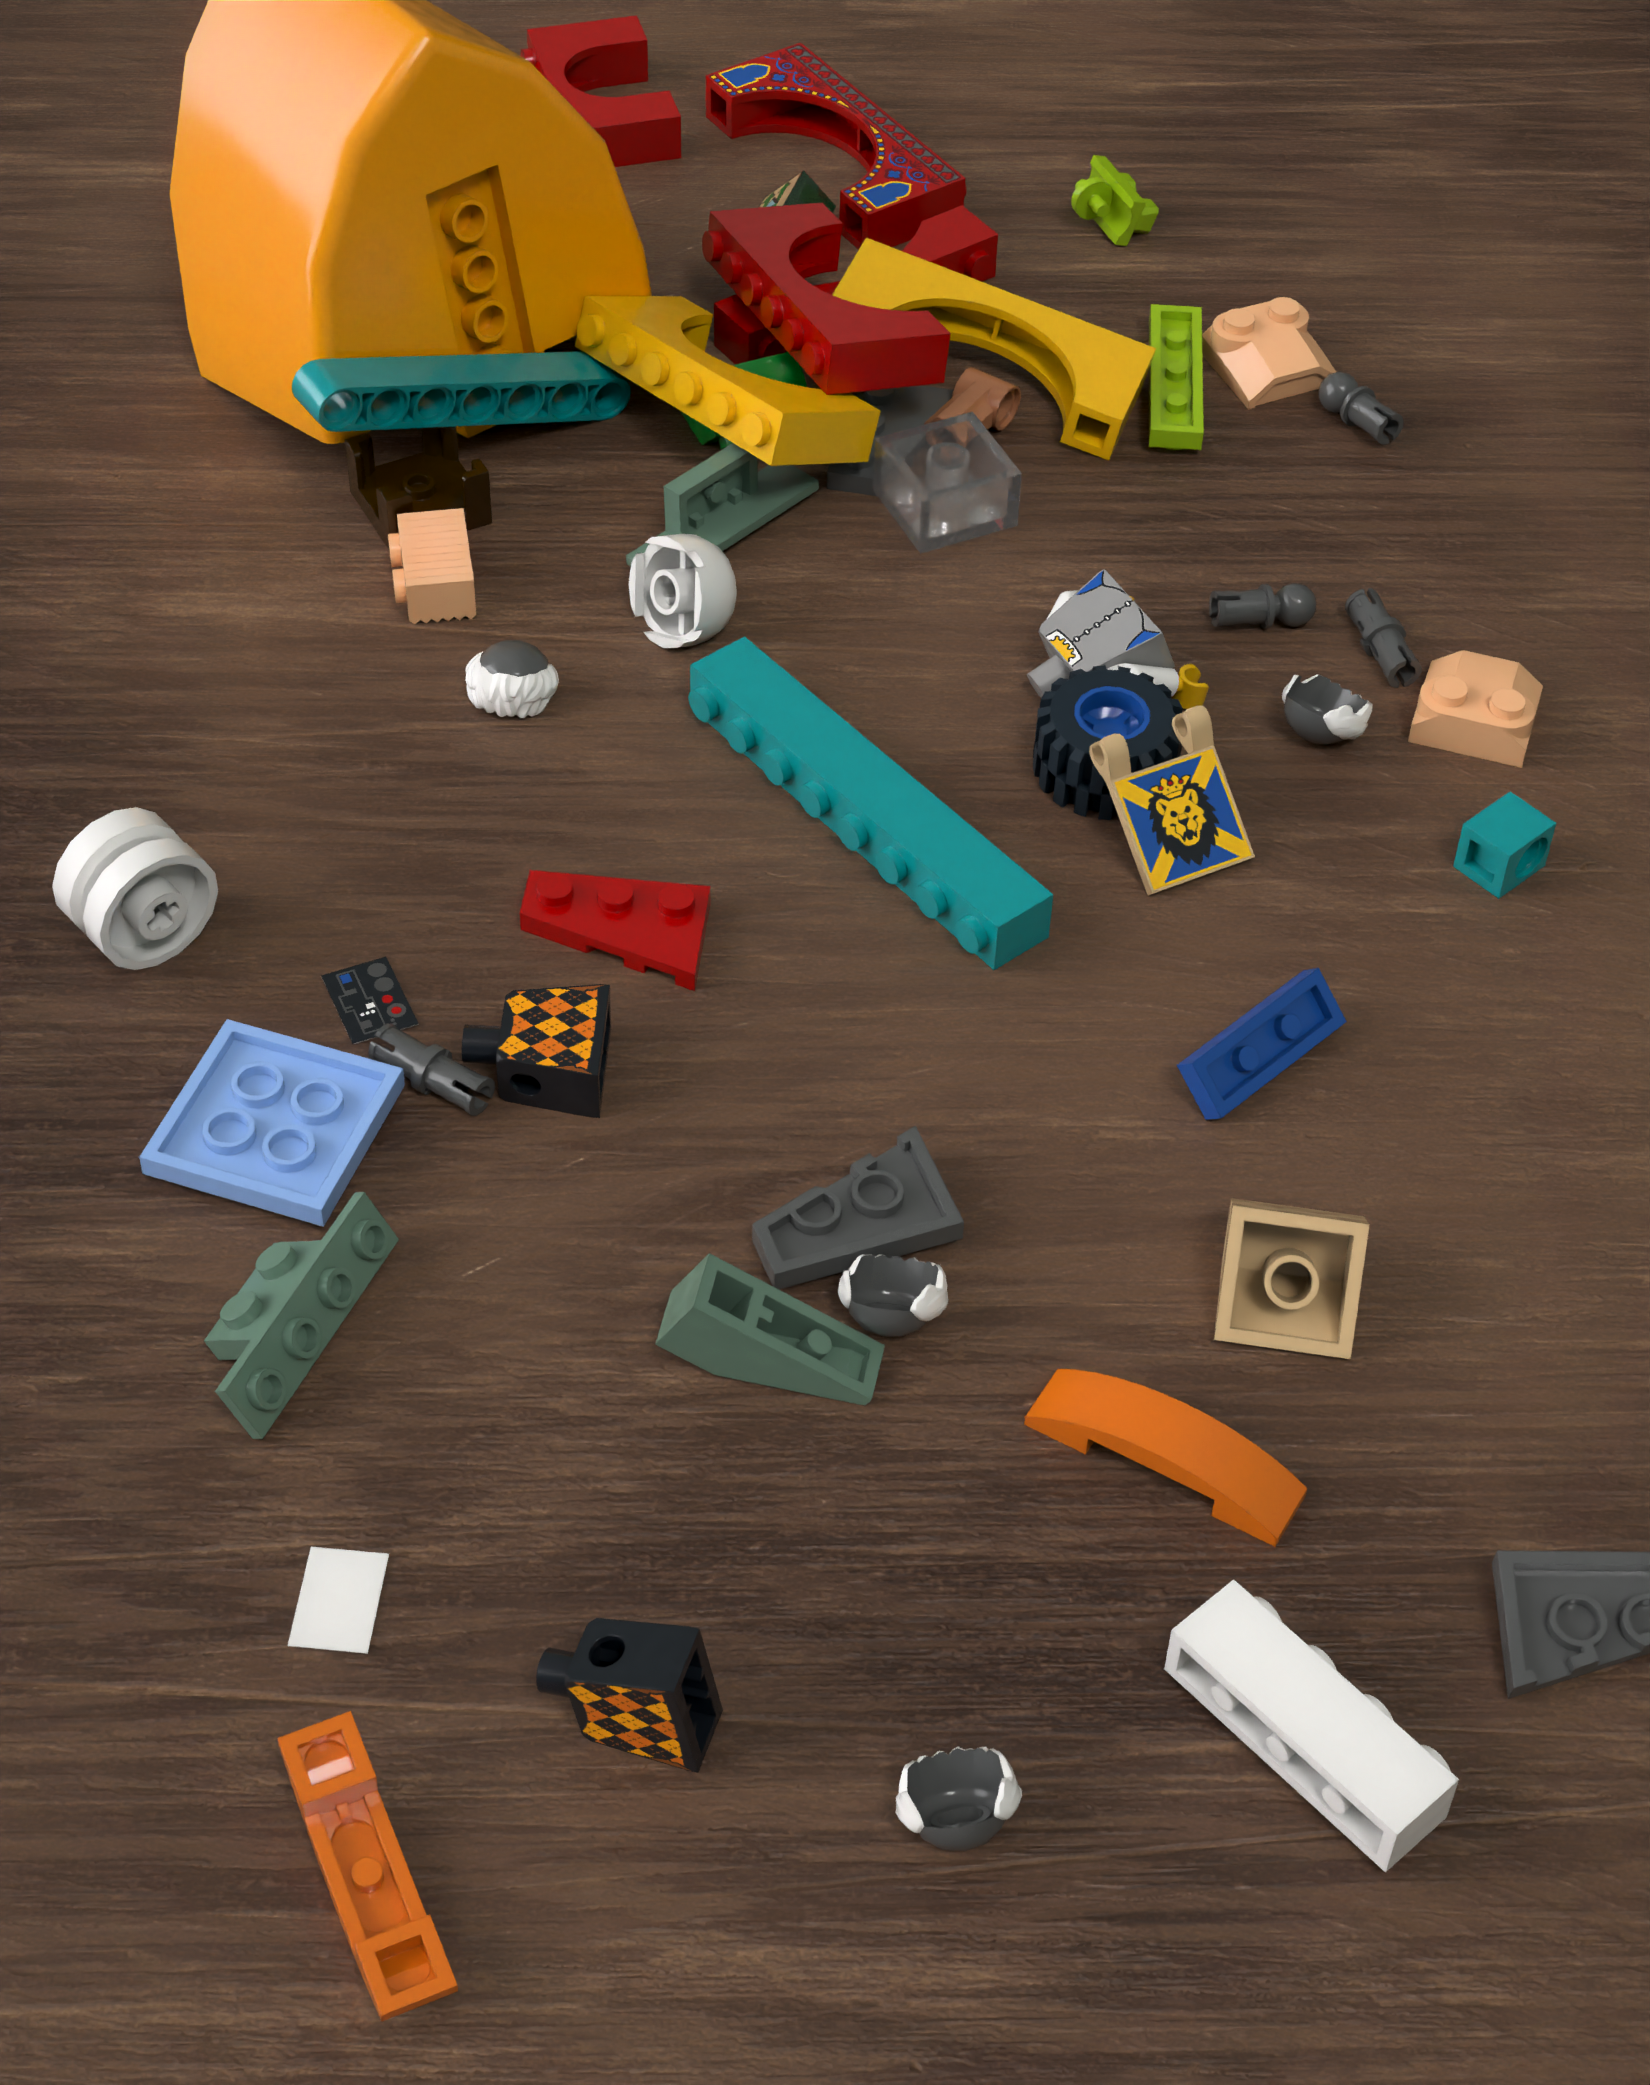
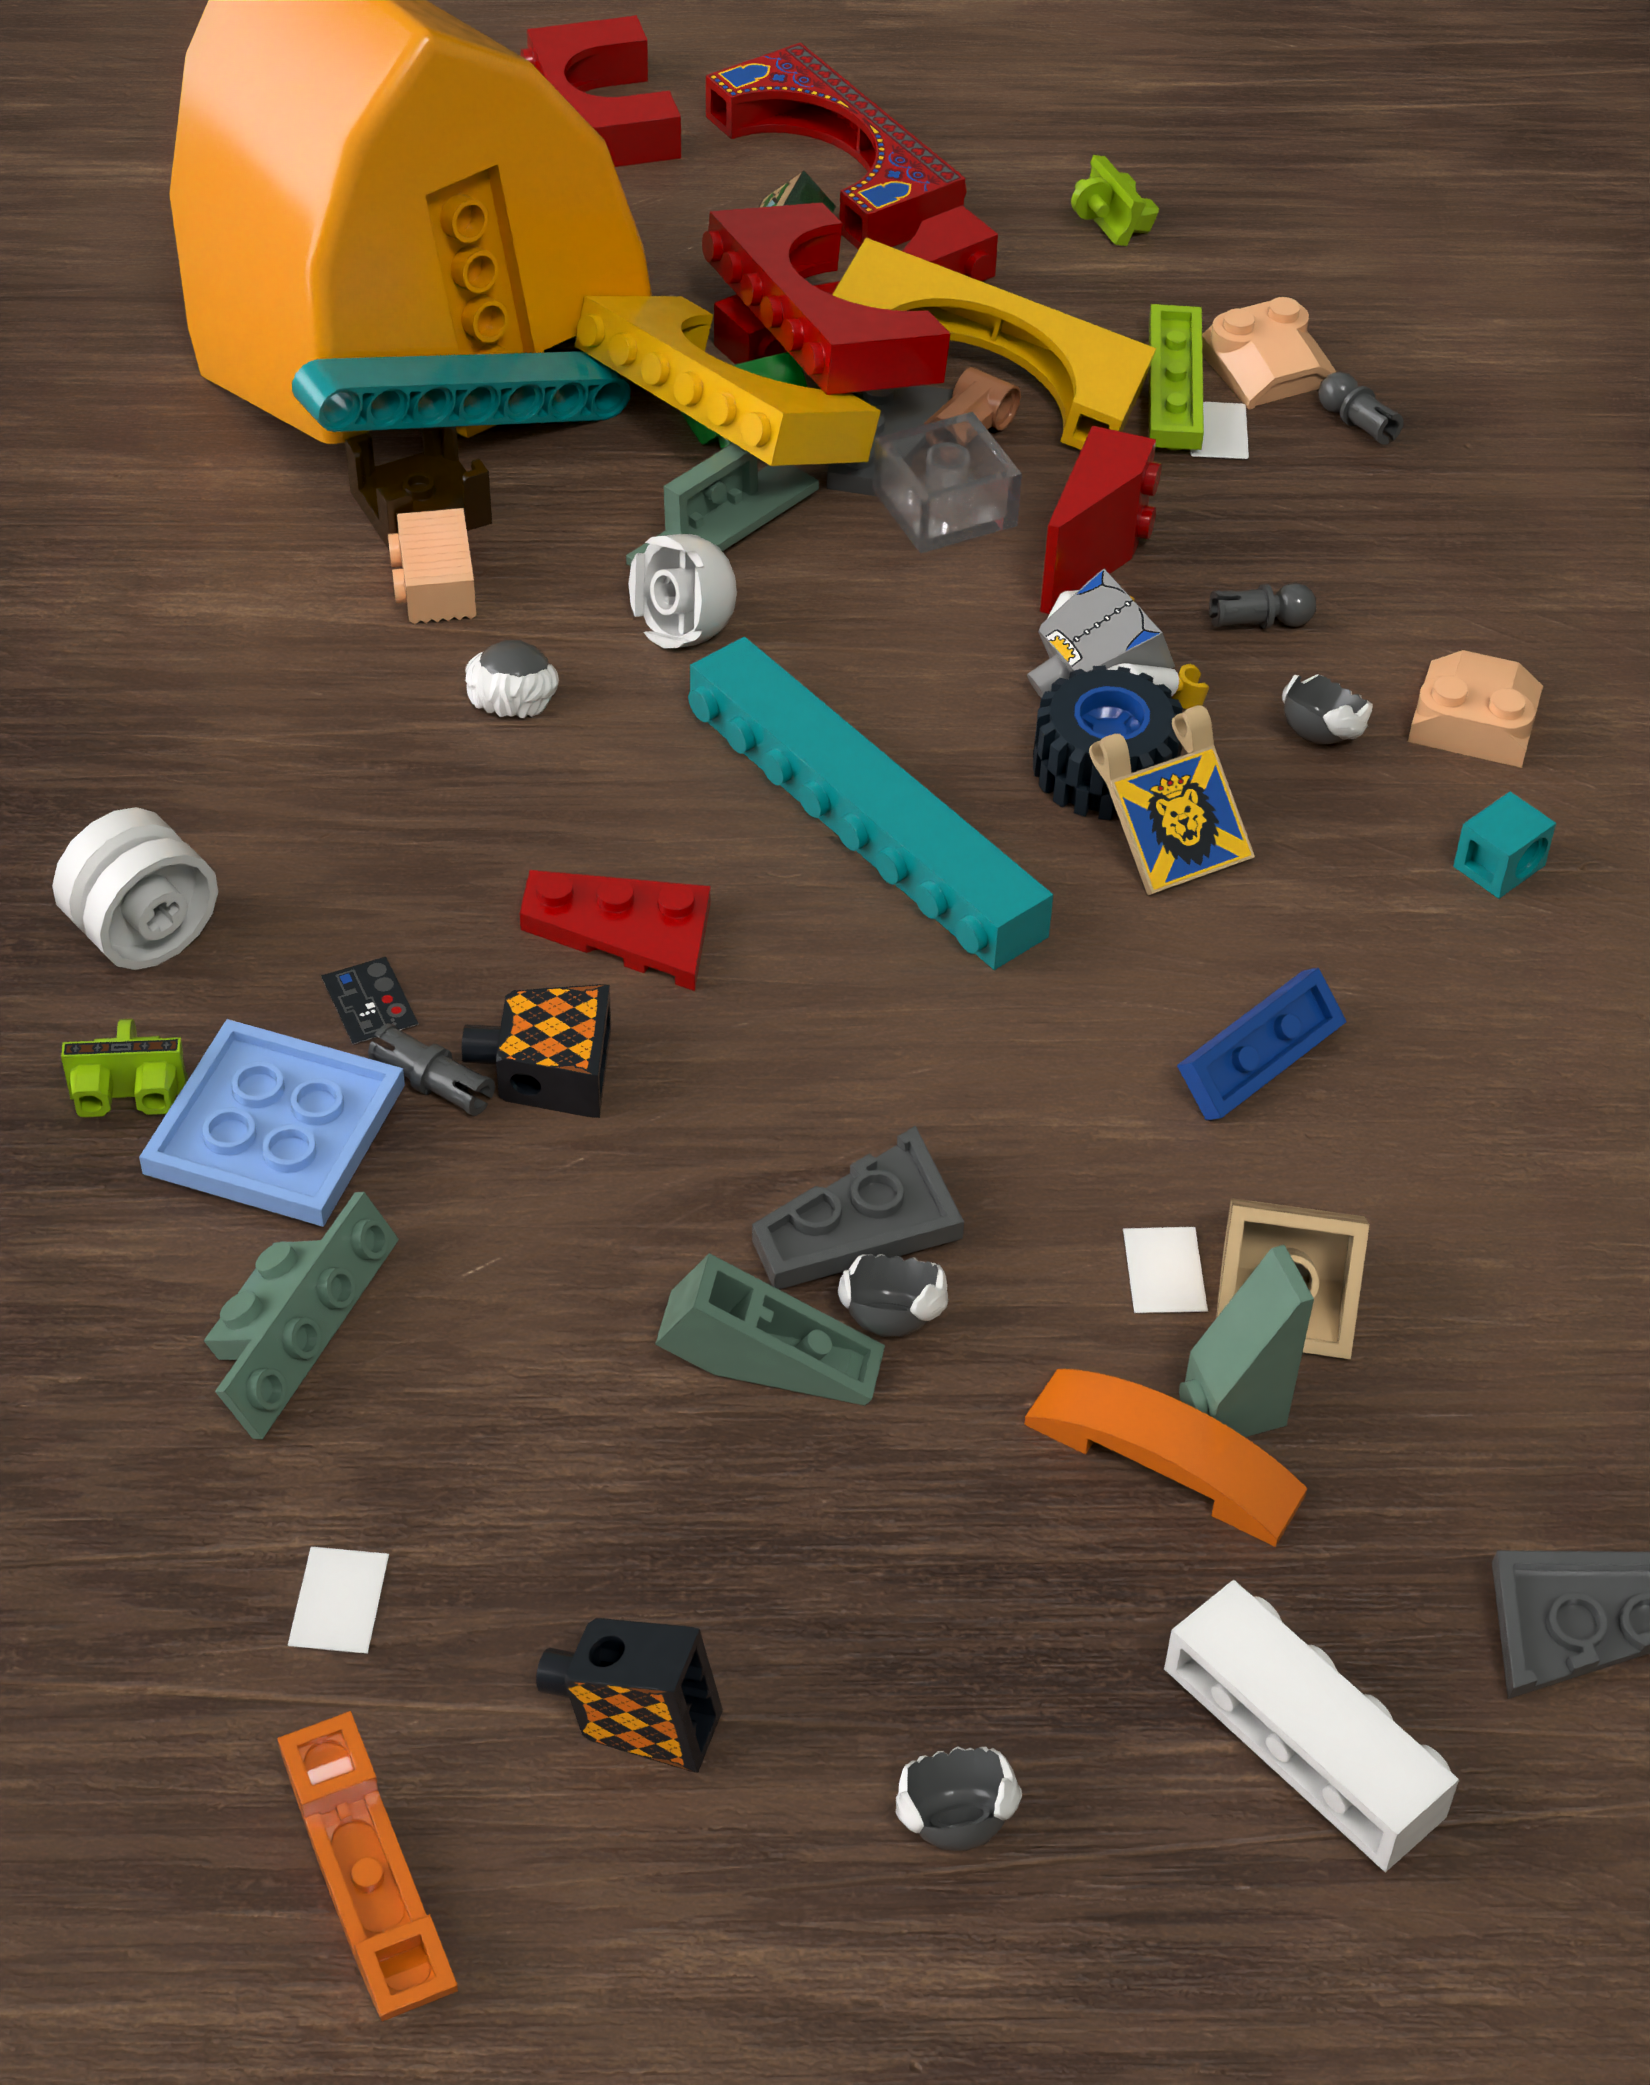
dark grey pin [1345,588,1422,688] -> none
none -> lime hips [61,1019,188,1117]
none -> red slope [1040,426,1162,614]
none -> white sticker [1123,1227,1208,1313]
none -> sand green slope [1179,1245,1314,1437]
none -> white sticker [1190,402,1249,459]

